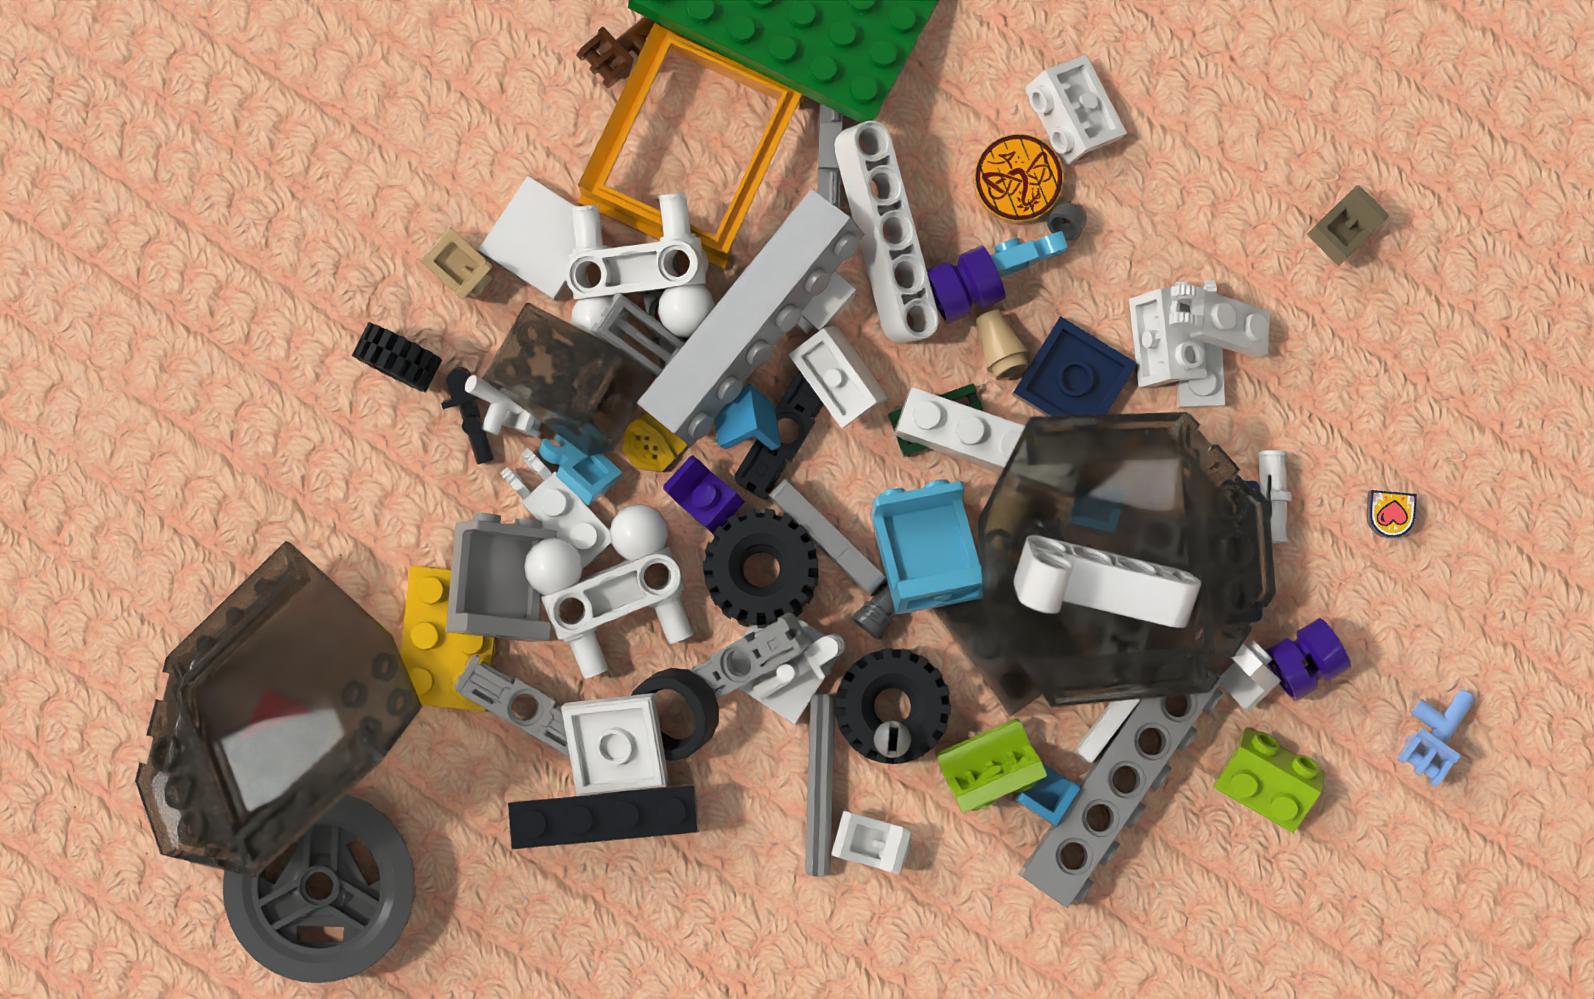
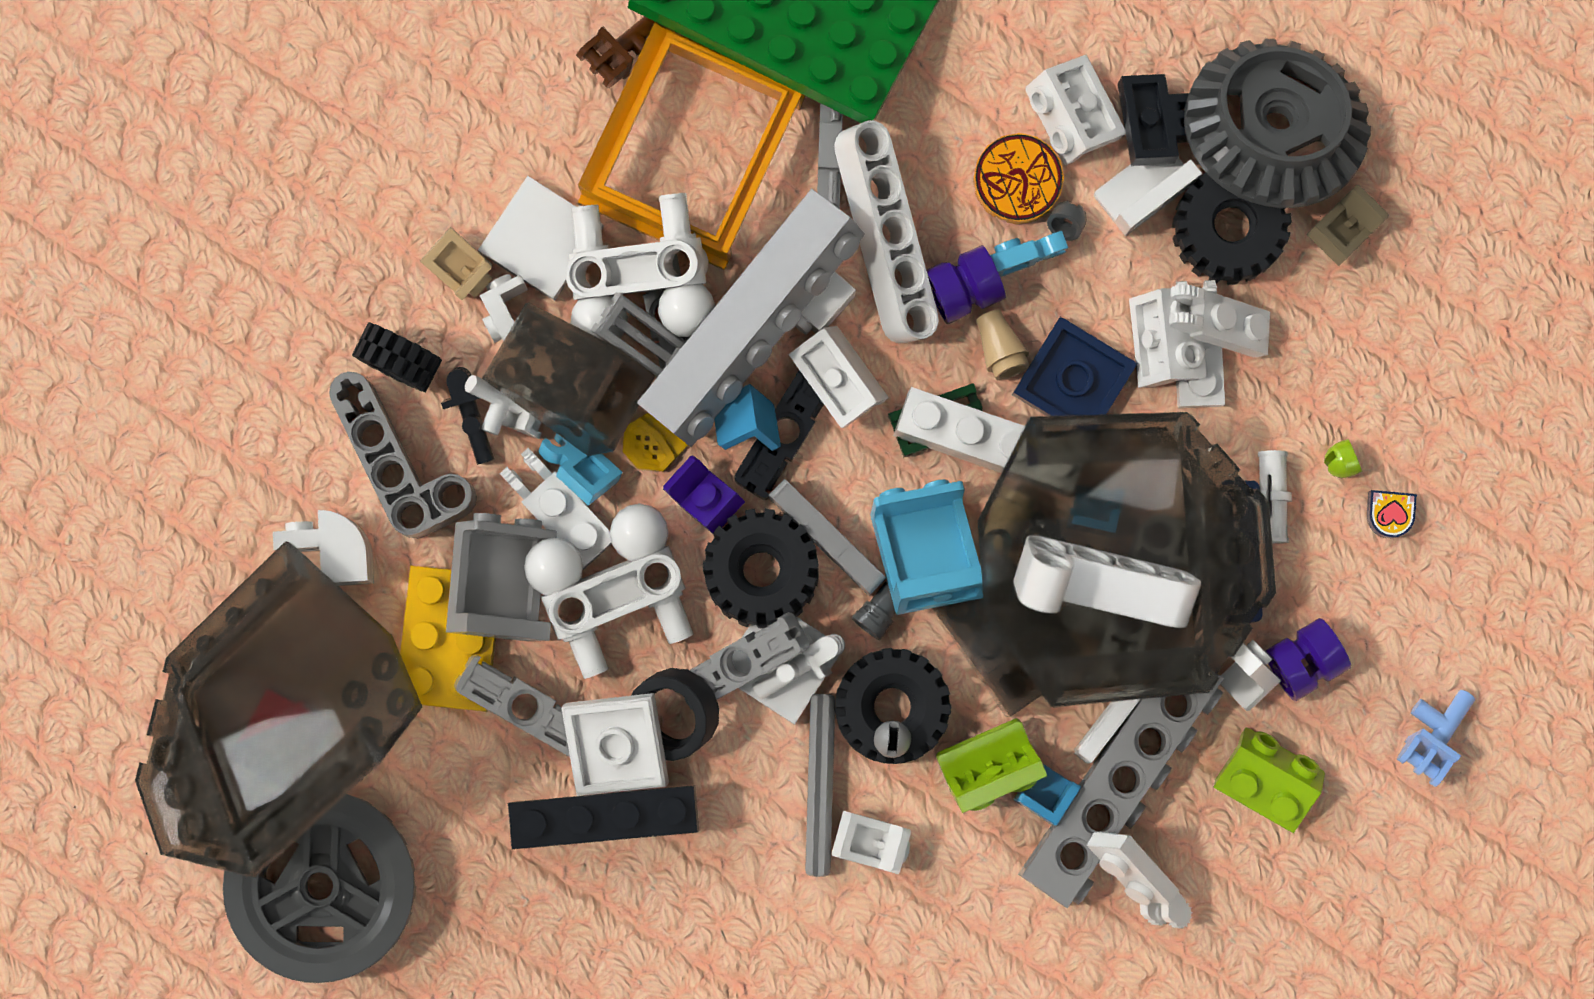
none -> white brick [273,510,374,586]
none -> light grey beam [329,372,477,539]
none -> white bracket [480,274,528,350]
none -> white hinge [1087,832,1192,929]
none -> white panel [1094,158,1202,236]
none -> black hinge [1117,74,1189,166]
none -> black tyre [1172,173,1292,285]
none -> dark grey gear [1184,39,1371,208]
none -> lime hinge [1324,439,1362,478]

